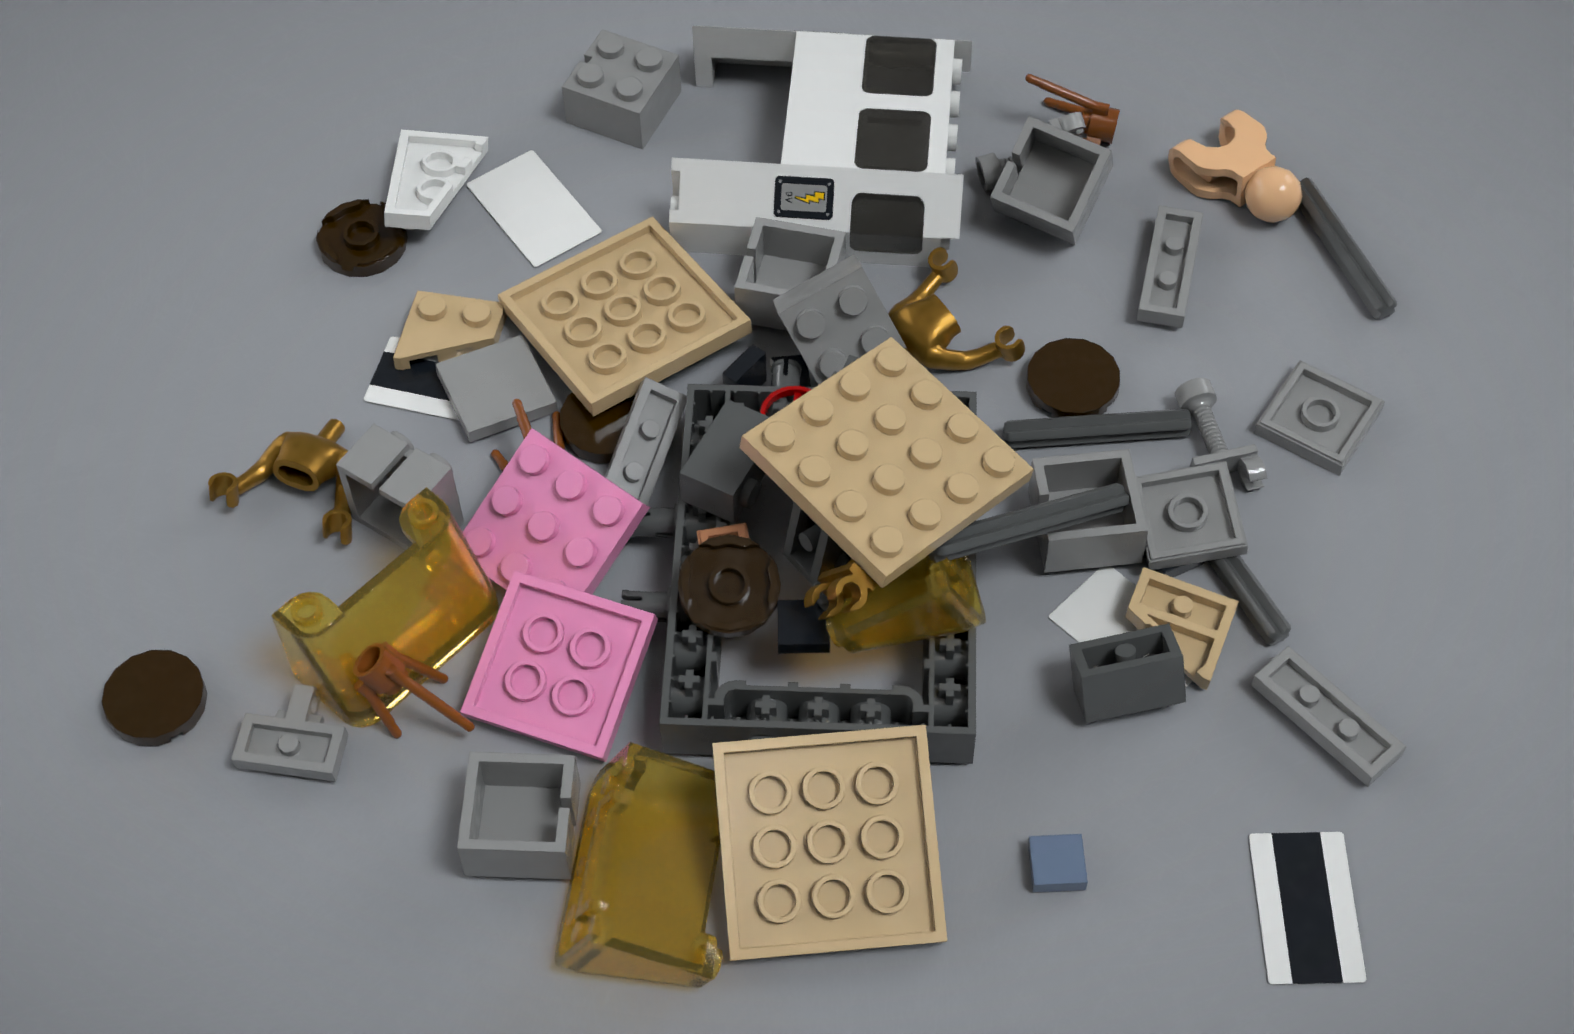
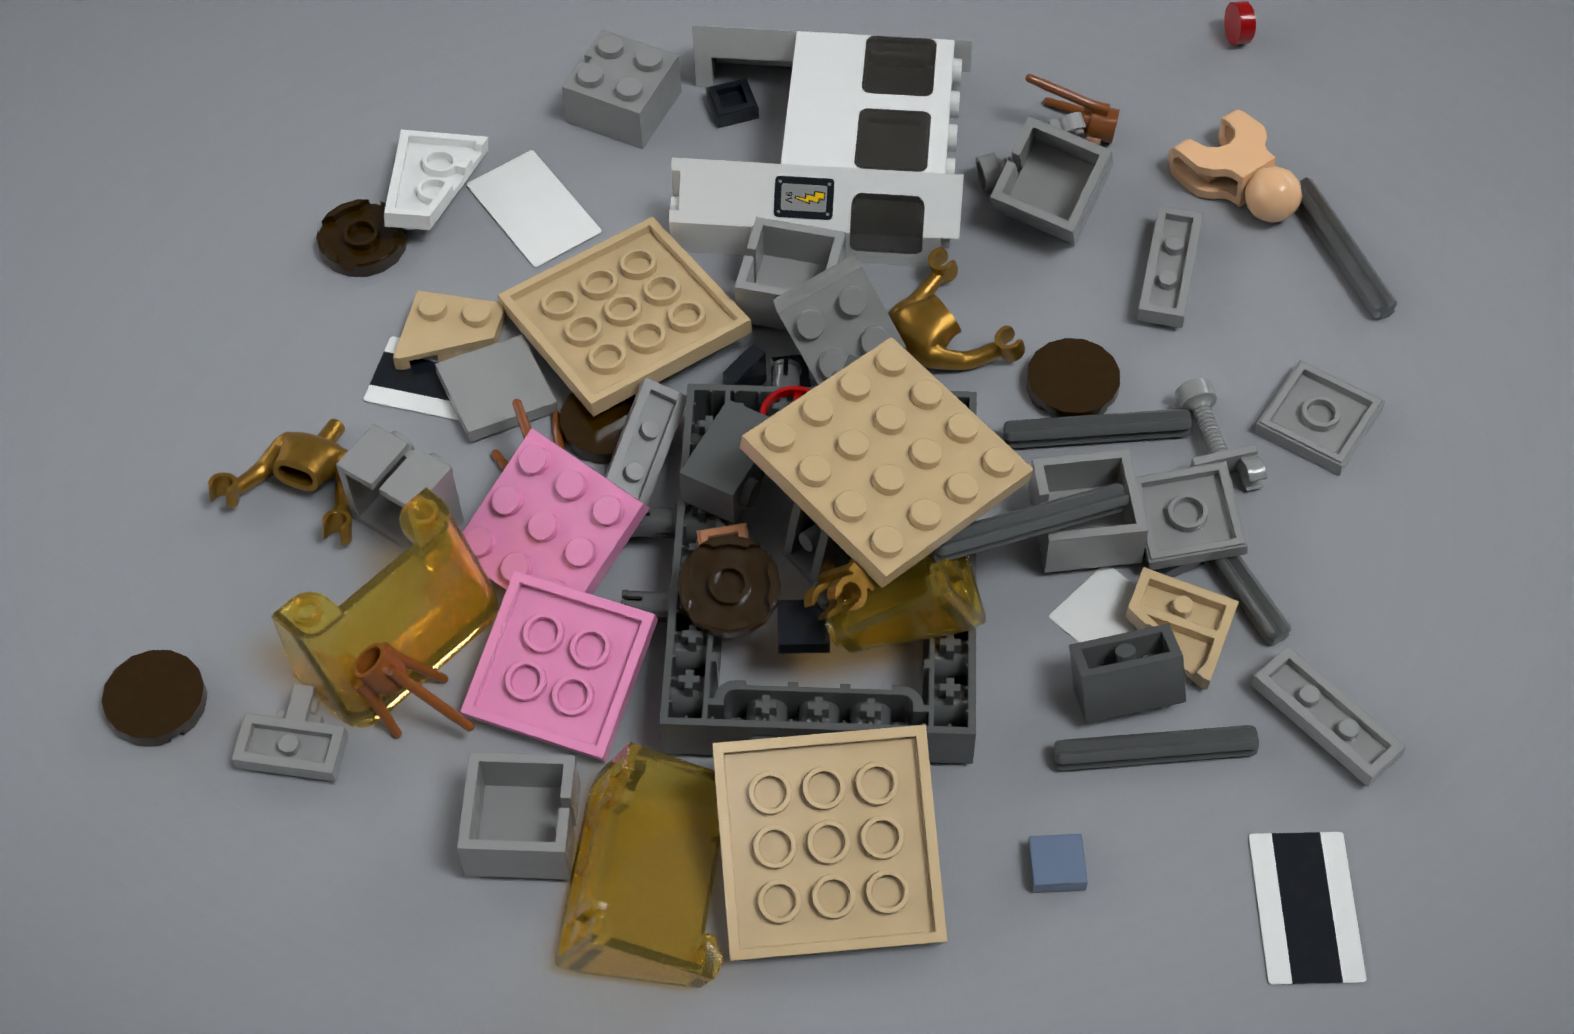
none -> black tile [706,78,759,128]
none -> dark grey axle [1053,725,1259,771]
none -> red tile [1224,1,1256,45]

